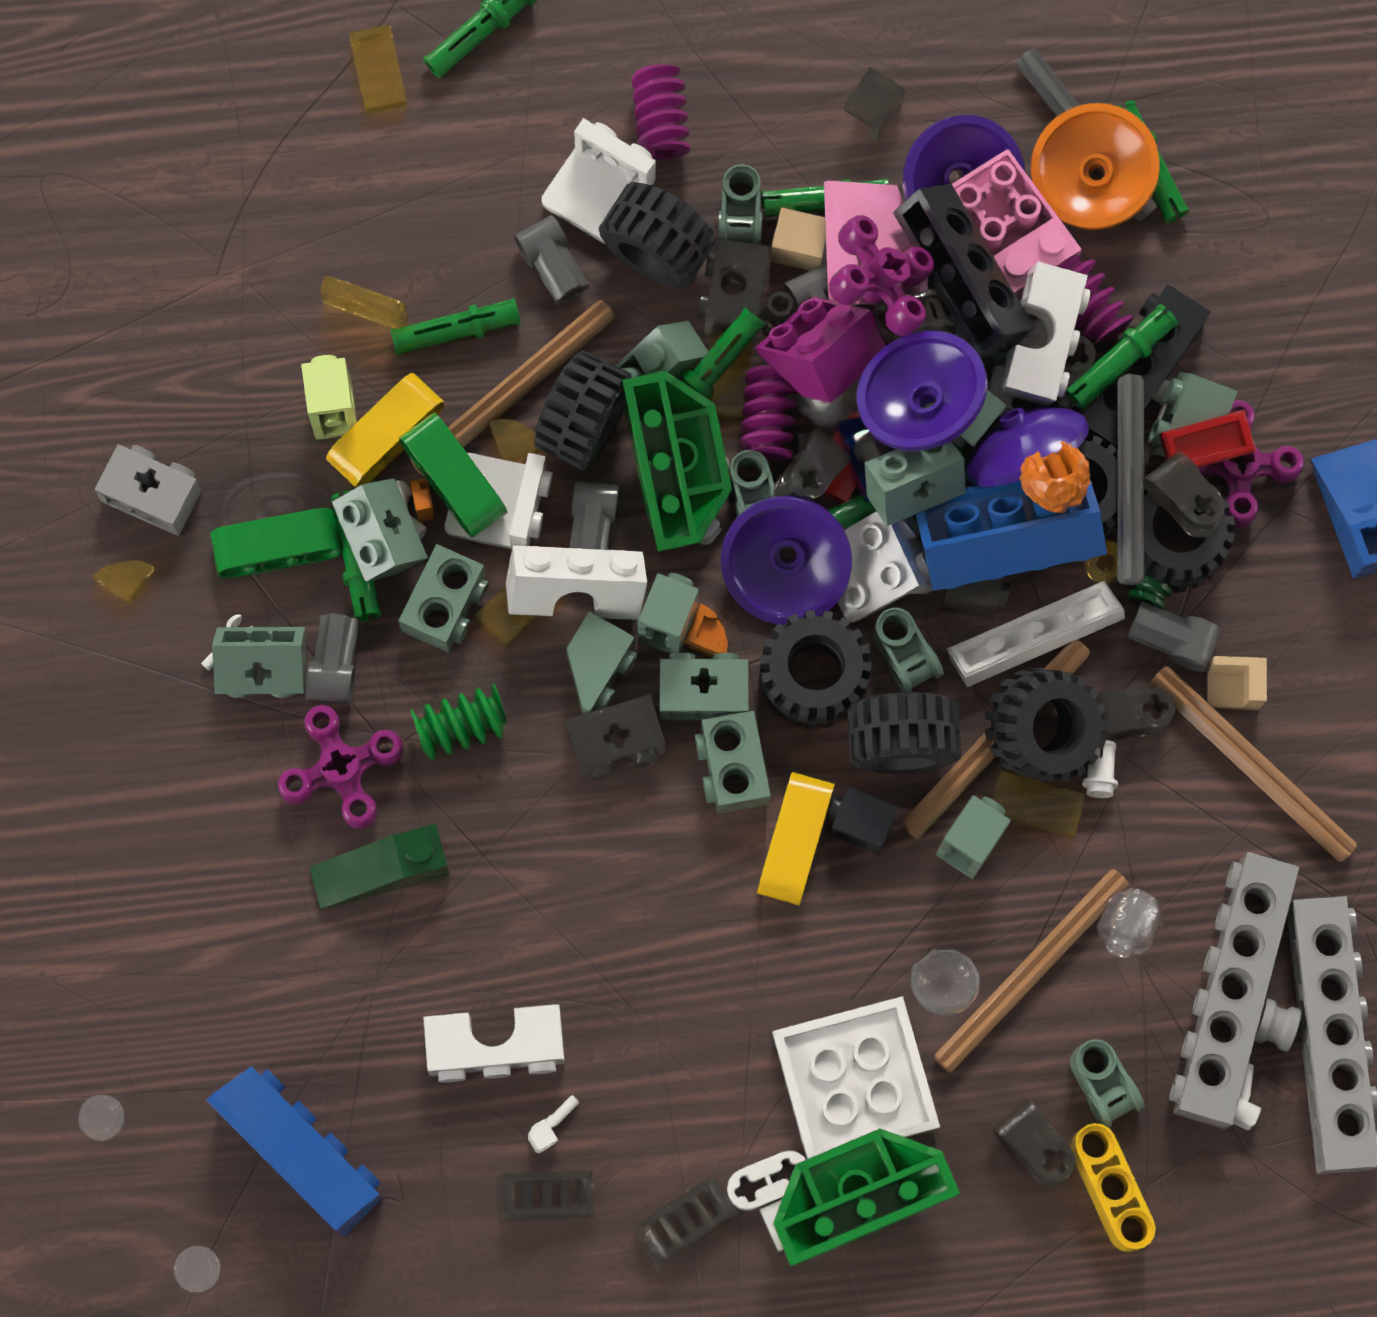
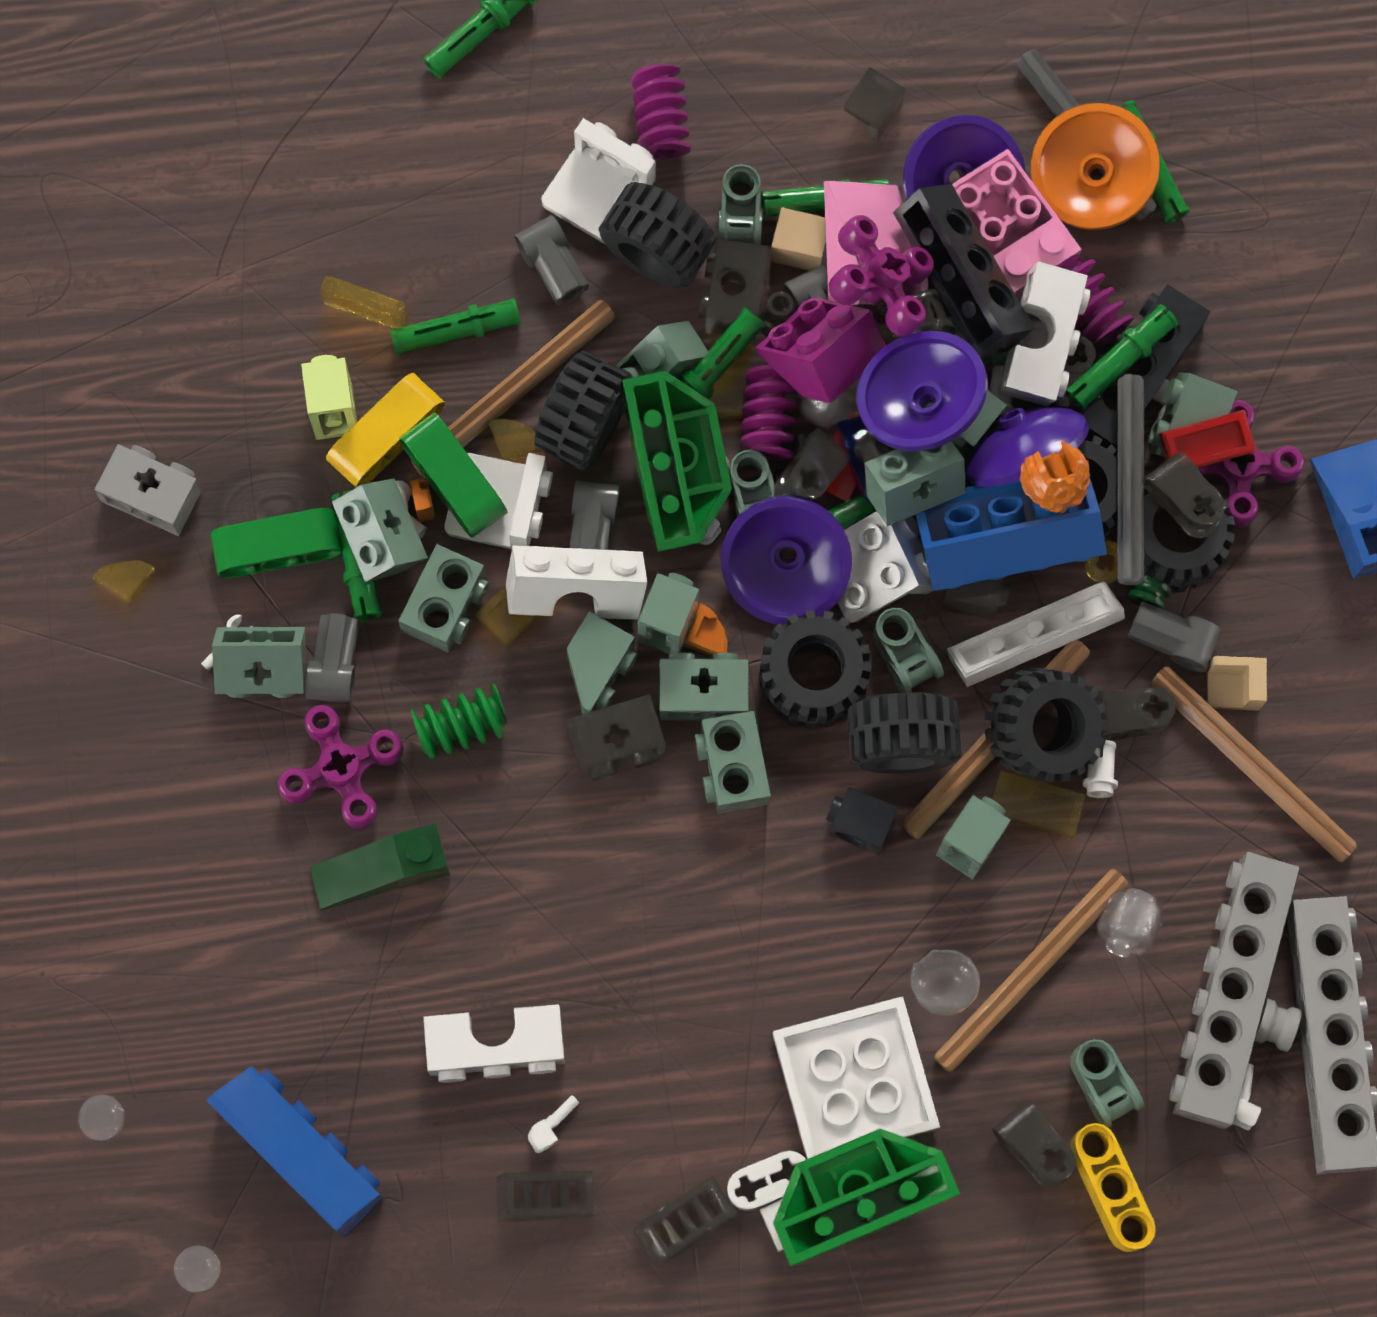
clear yellow tile [349,25,407,115] -> none
yellow beam [757,772,834,906] -> none

